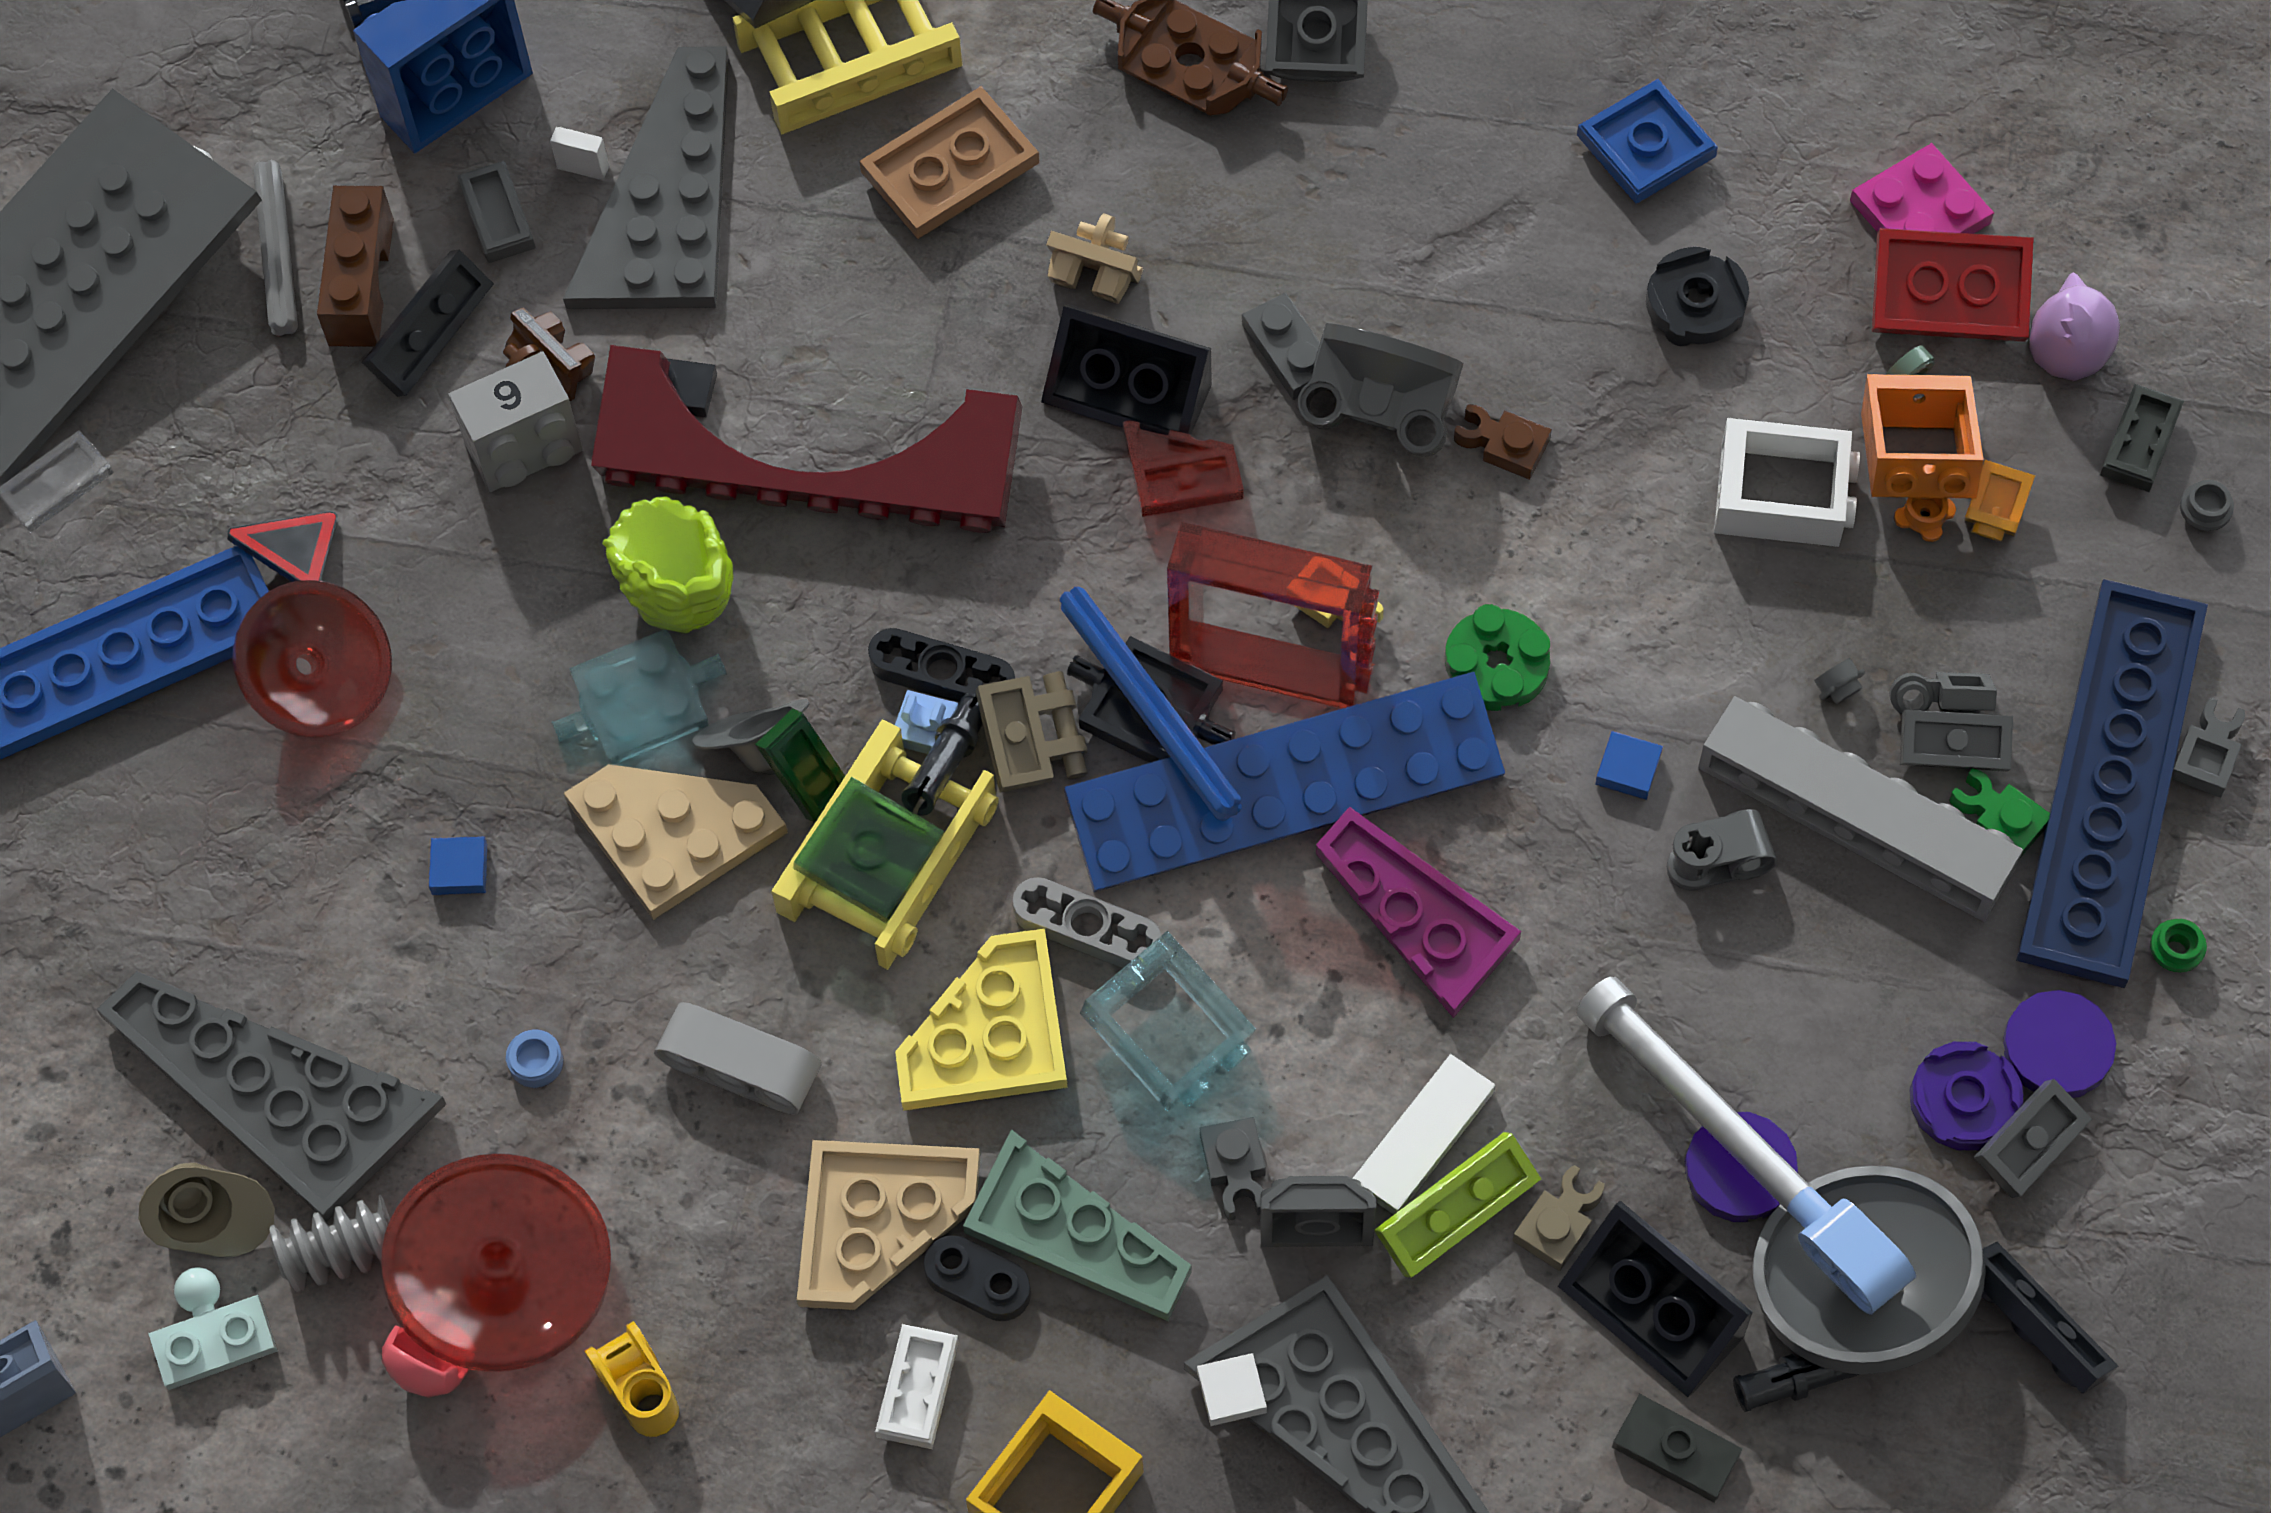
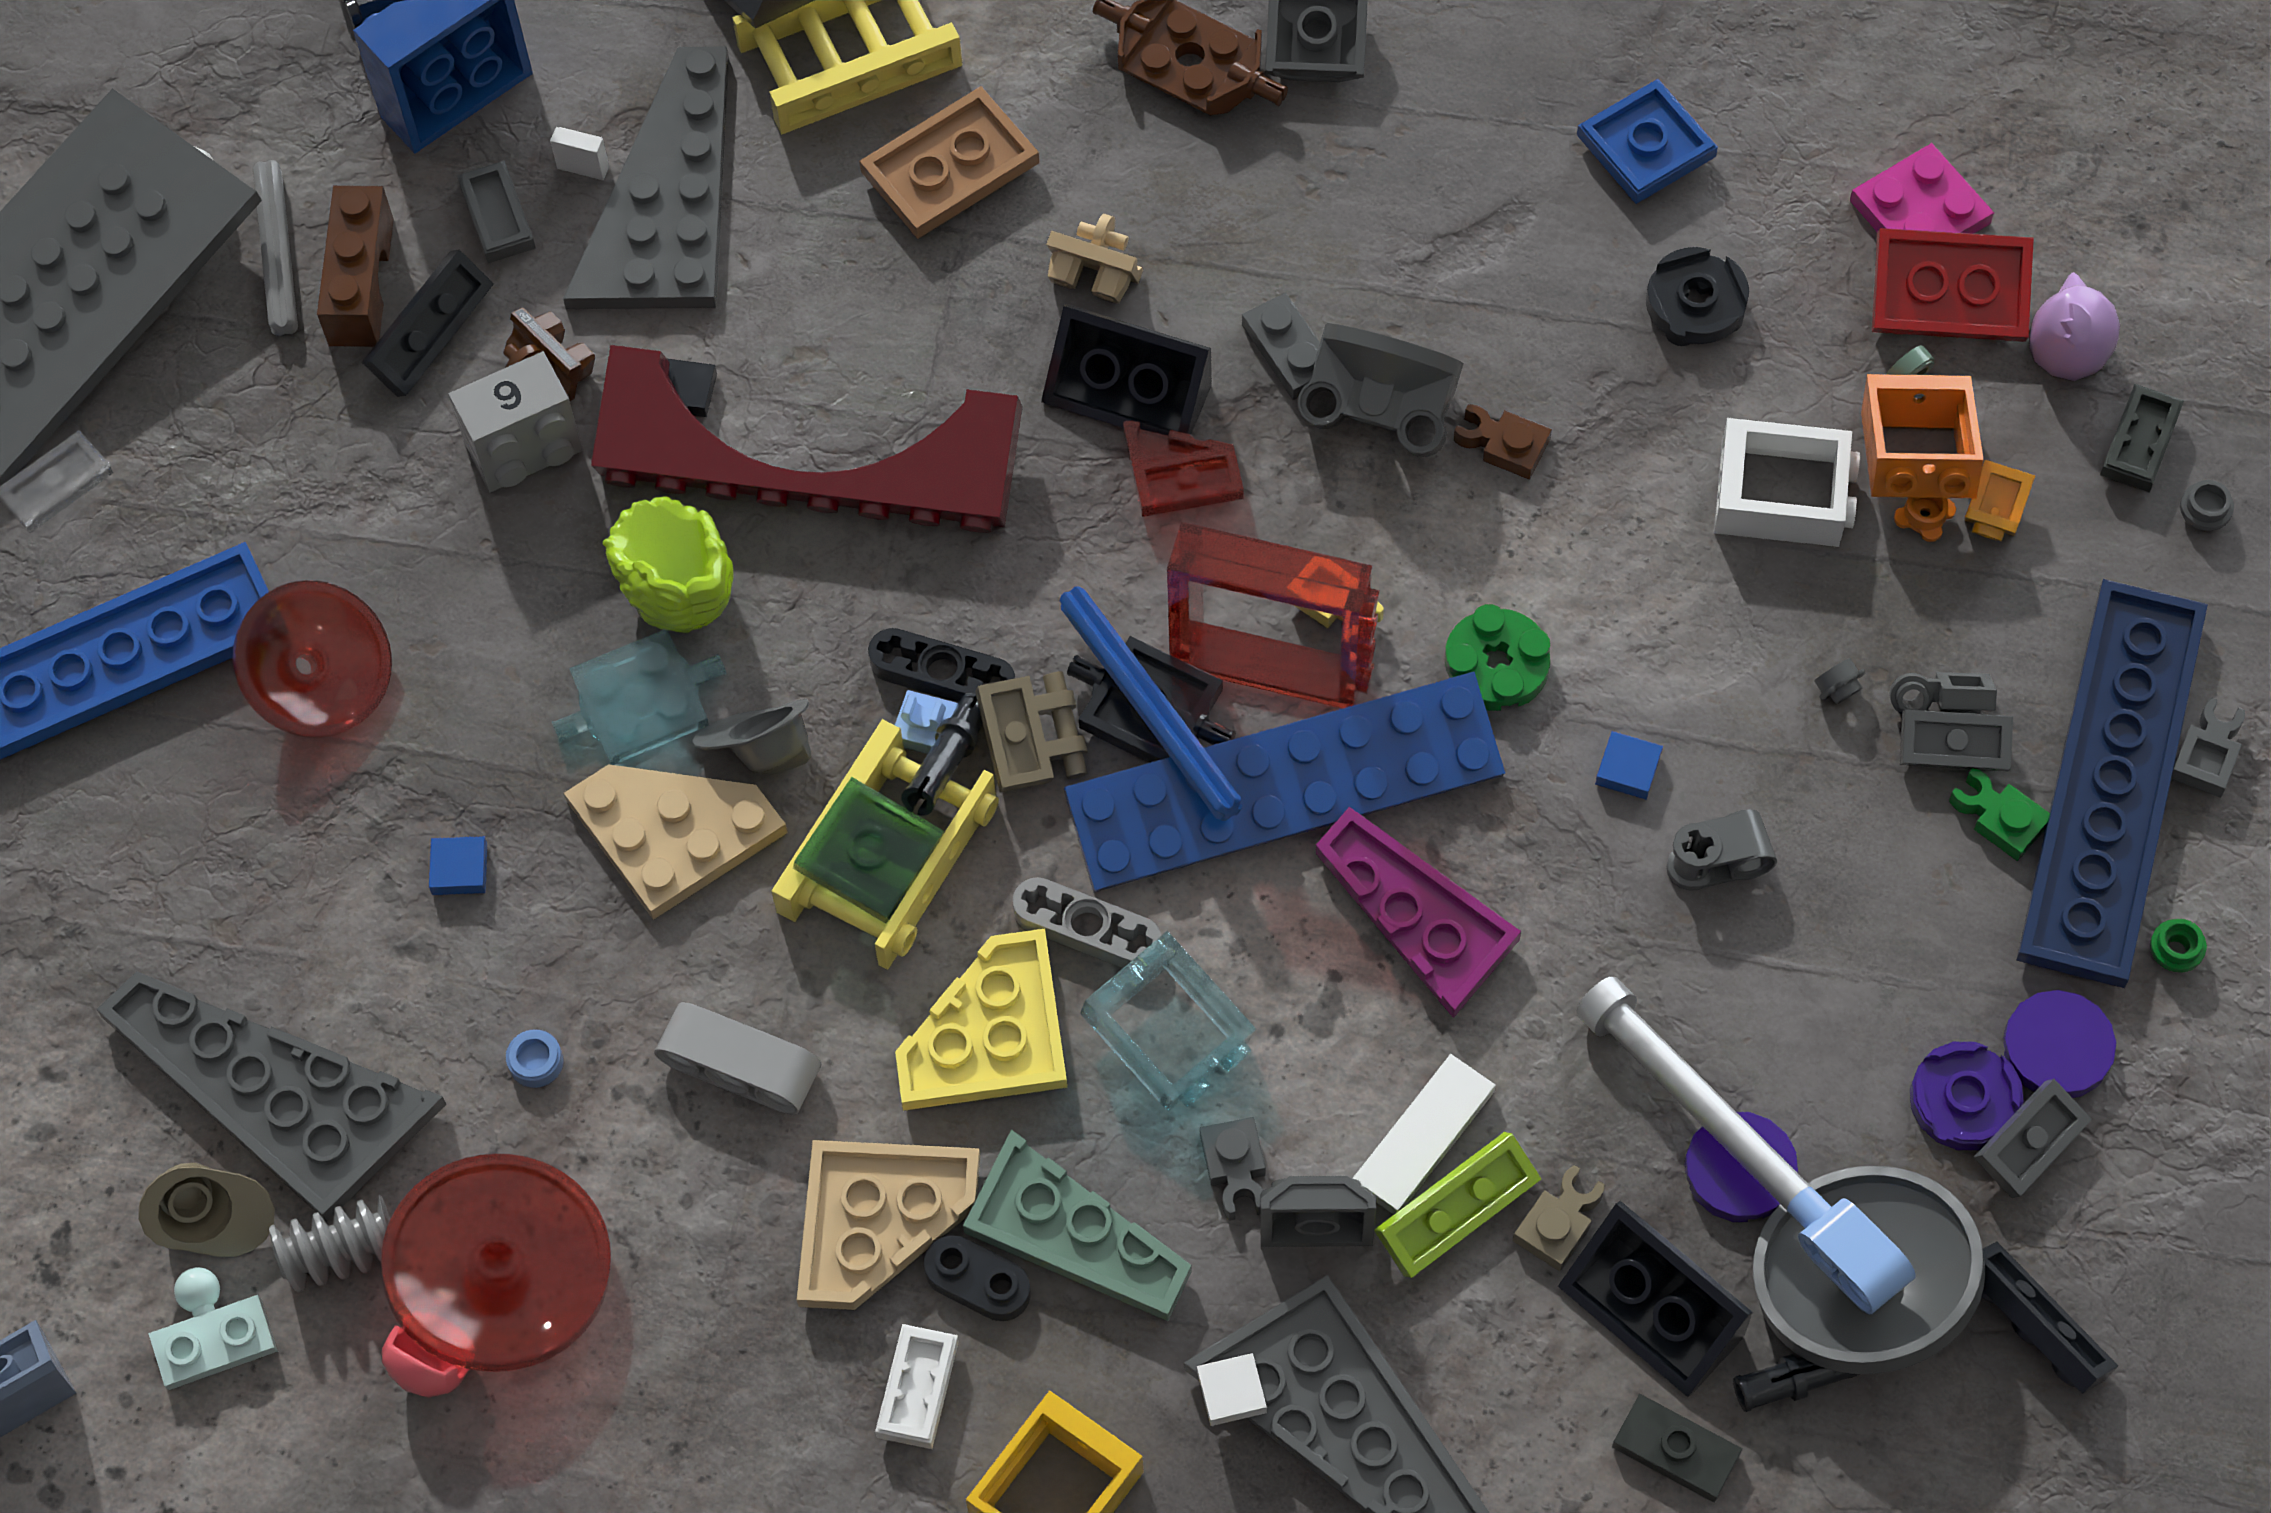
piece [227,511,338,593] -> none
yellow piece [584,1321,679,1437] -> none
dark green tile [755,708,845,823] -> none
light grey brick [1698,696,2023,922] -> none

